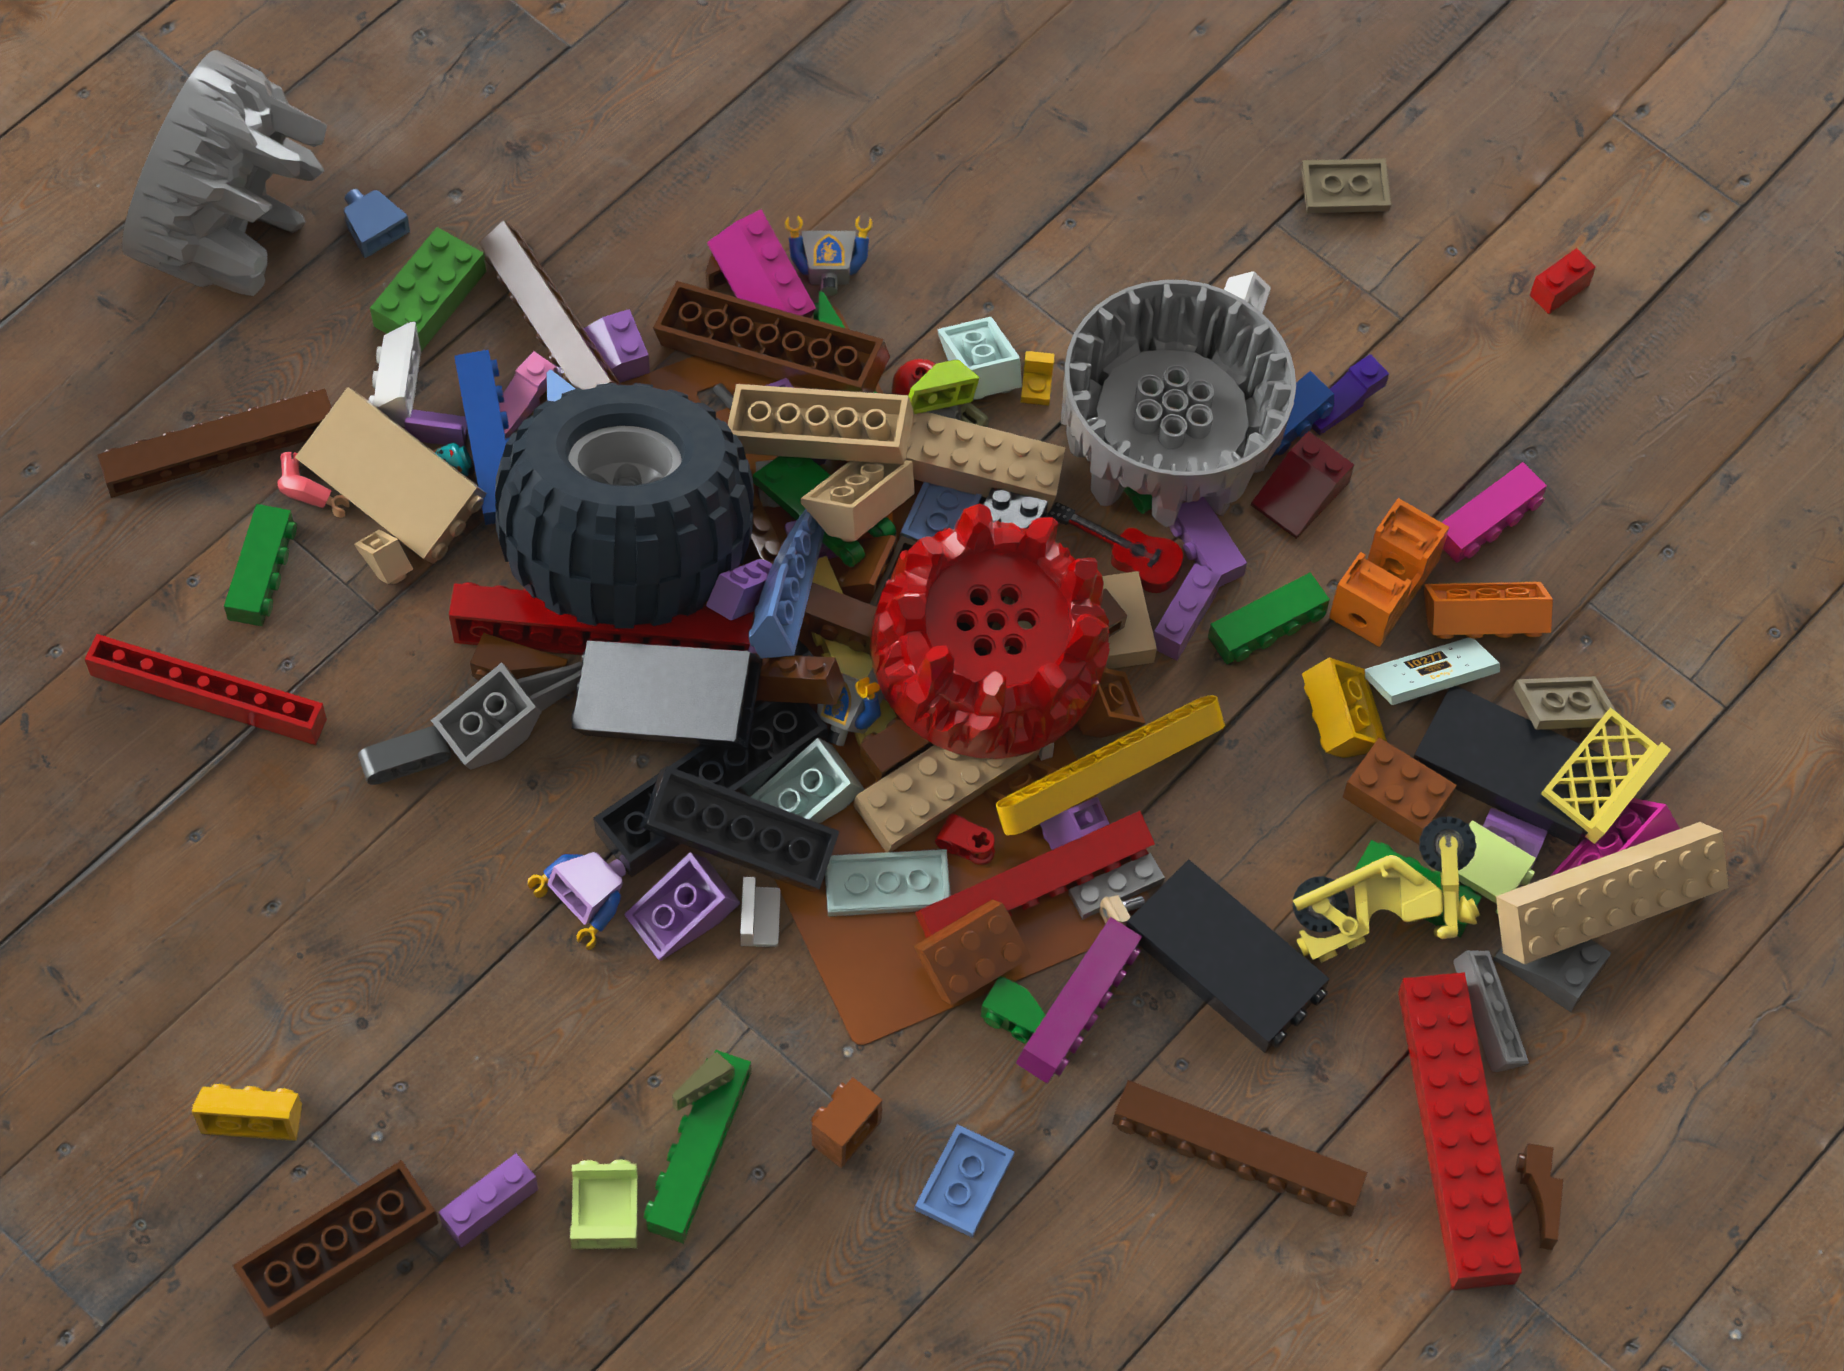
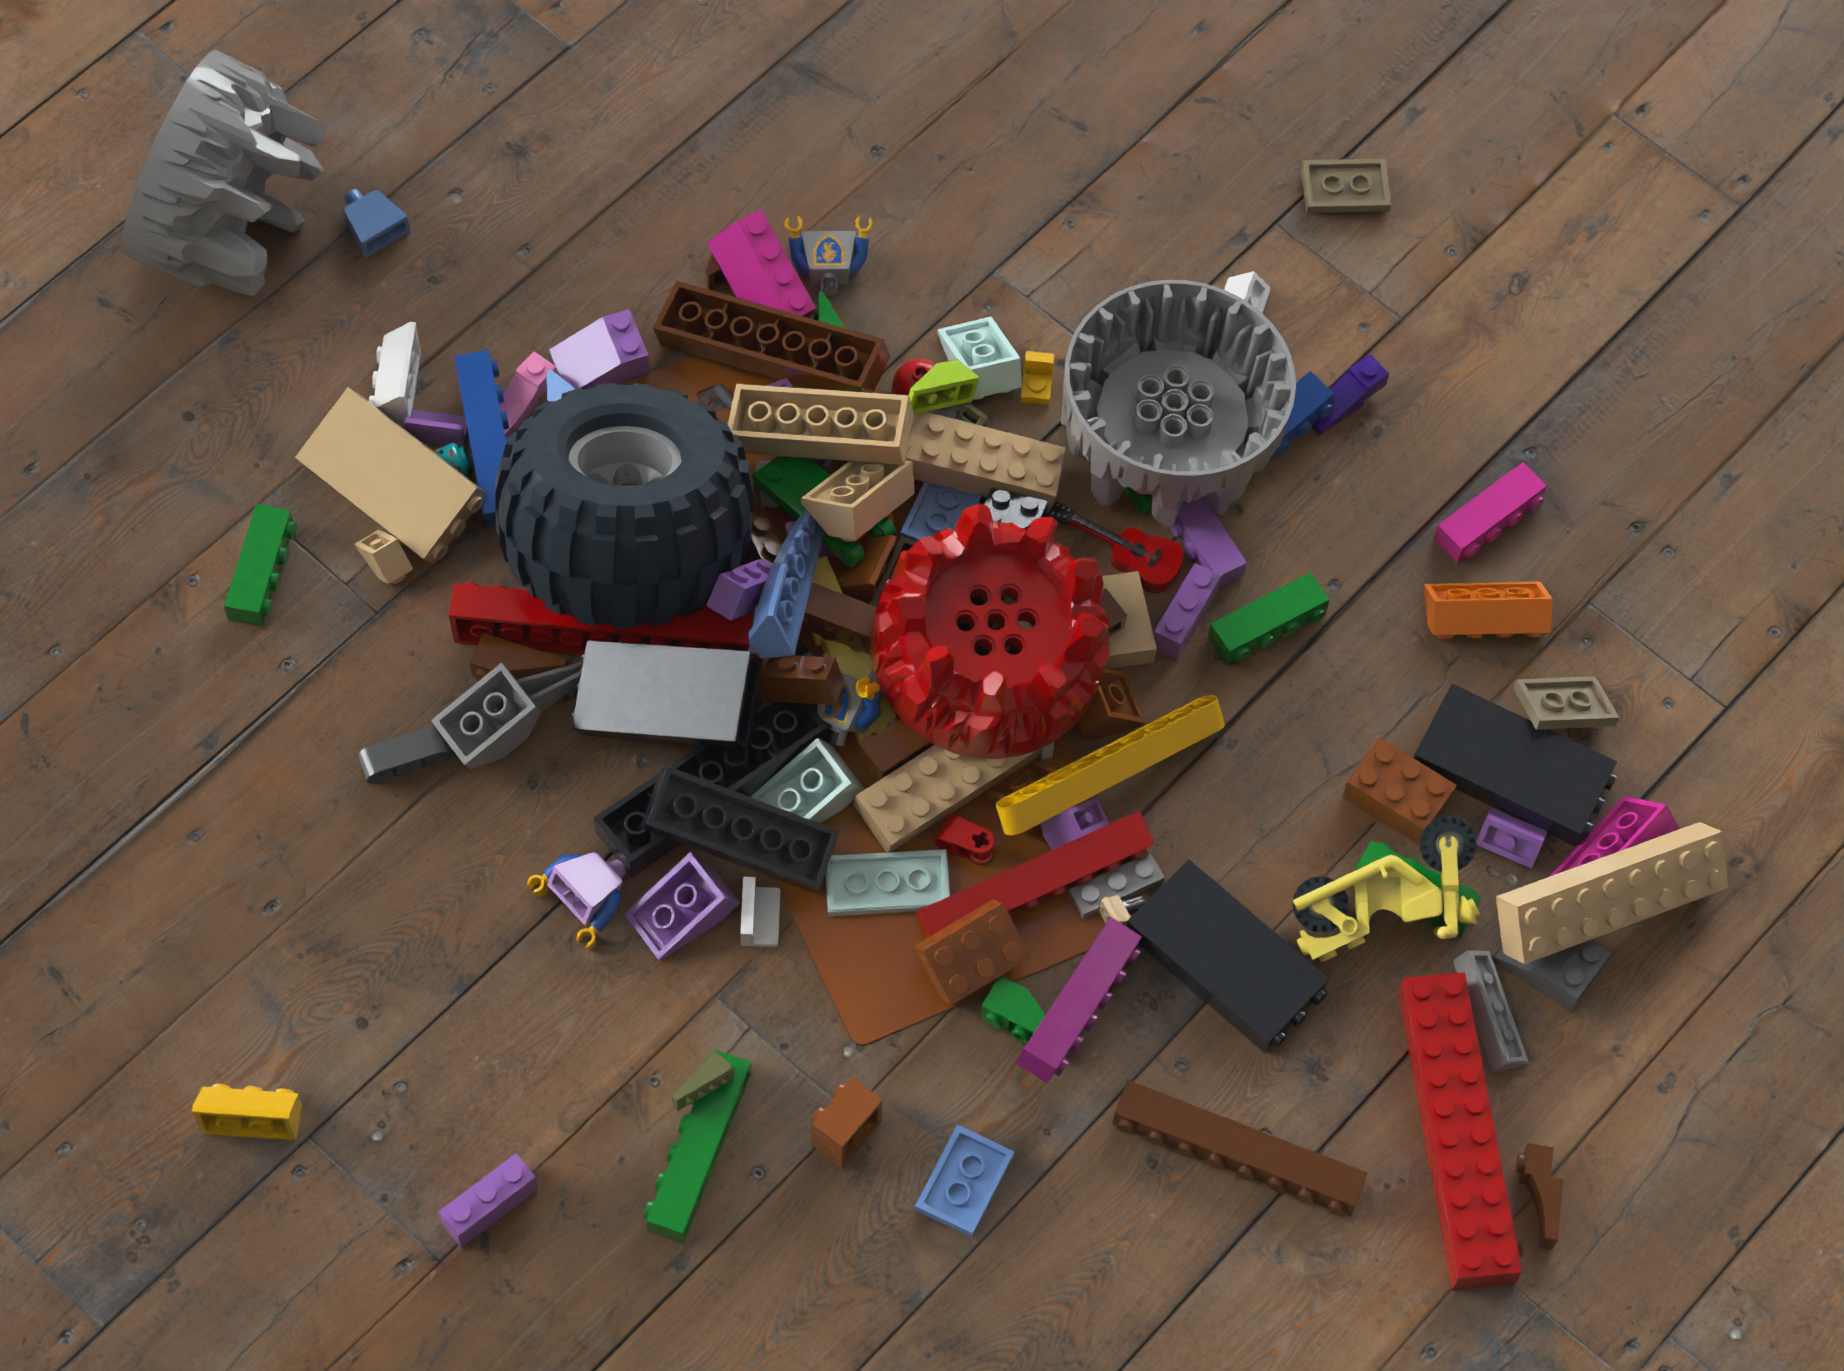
red brick [85,634,327,745] -> none
reddish brown brick [97,388,332,498] -> none
reddish brown brick [232,1160,439,1329] -> none
coral arm [277,452,349,518] -> none
bright green brick [370,227,486,351] -> none
brick [478,221,621,390] -> none
yellowish green panel [570,1160,638,1249] -> none
dark red slope [1251,431,1354,539] -> none
yellow slope [1302,657,1387,758] -> none
orange piece [1329,498,1450,647] -> none
light aqua tile [1365,637,1500,705] -> none
yellowish green panel [1439,820,1536,914] -> none
red brick [1529,248,1596,314] -> none
light yellow fence [1541,707,1671,844] -> none

